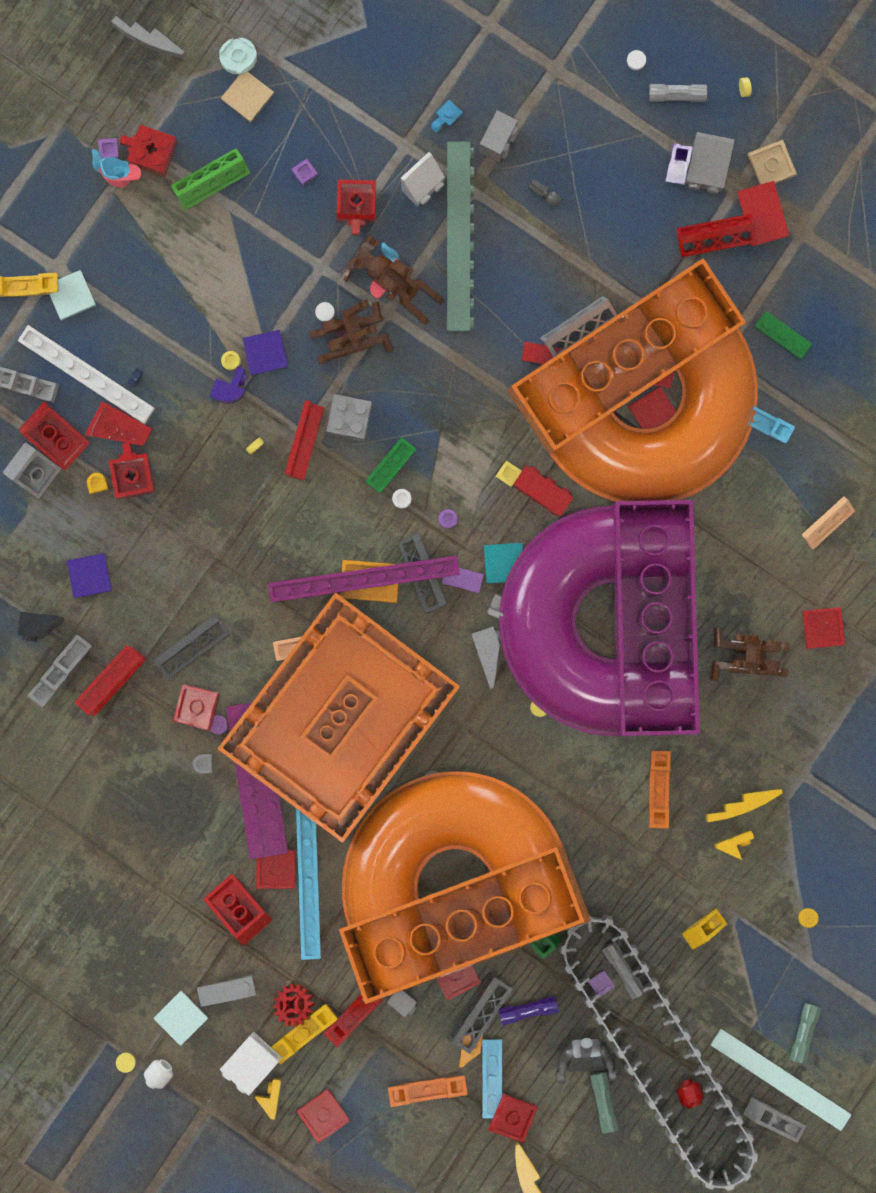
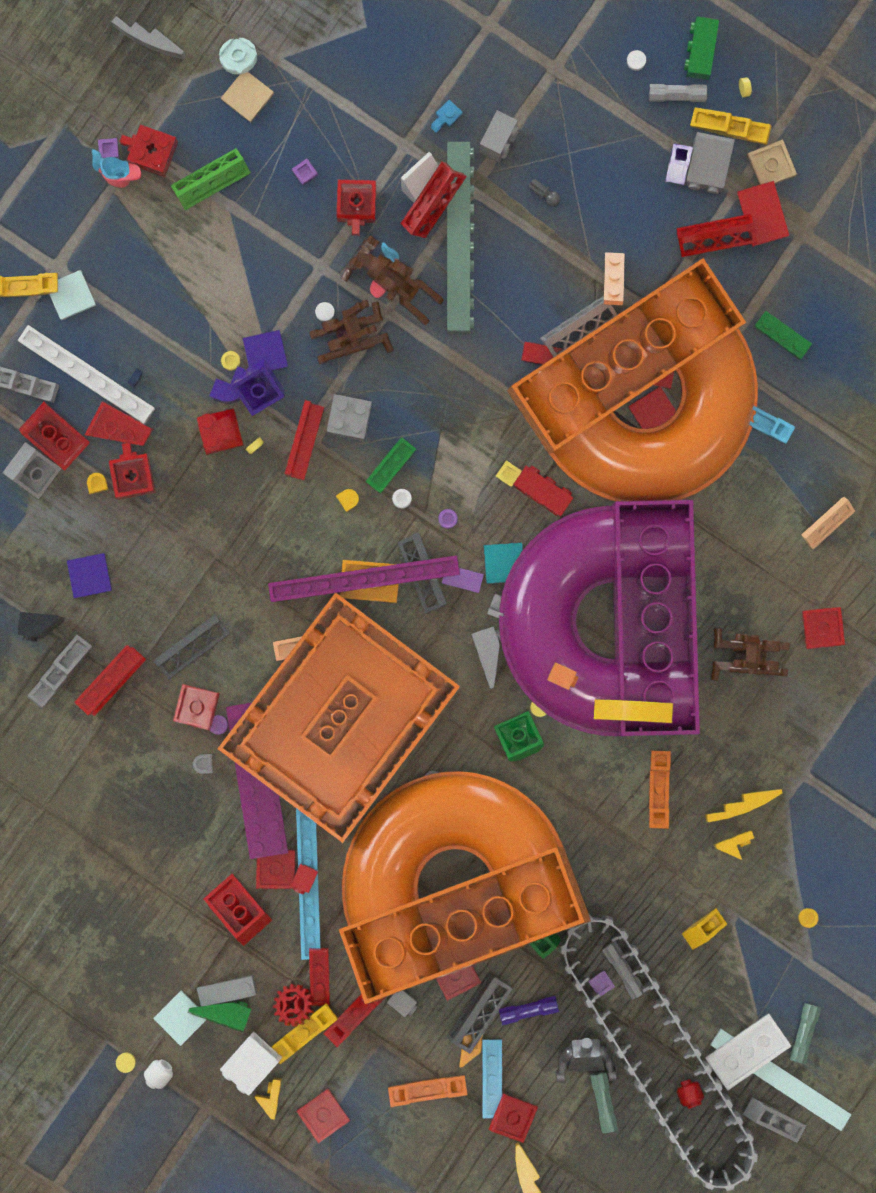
none -> green slope [187,1001,251,1032]
none -> red slope [197,408,244,455]
none -> dark purple slope [231,359,285,416]
none -> red brick [291,863,319,895]
none -> red tile [309,948,330,1006]
none -> yellow tile [336,489,359,512]
none -> red fence [401,162,467,238]
none -> green slope [493,711,544,762]
none -> orange brick [547,662,578,690]
none -> yellow slope [594,700,673,723]
none -> light nougat plate [604,253,624,305]
none -> green brick [684,16,719,80]
none -> yellow slope [690,107,772,145]
none -> white tile [705,1013,791,1090]

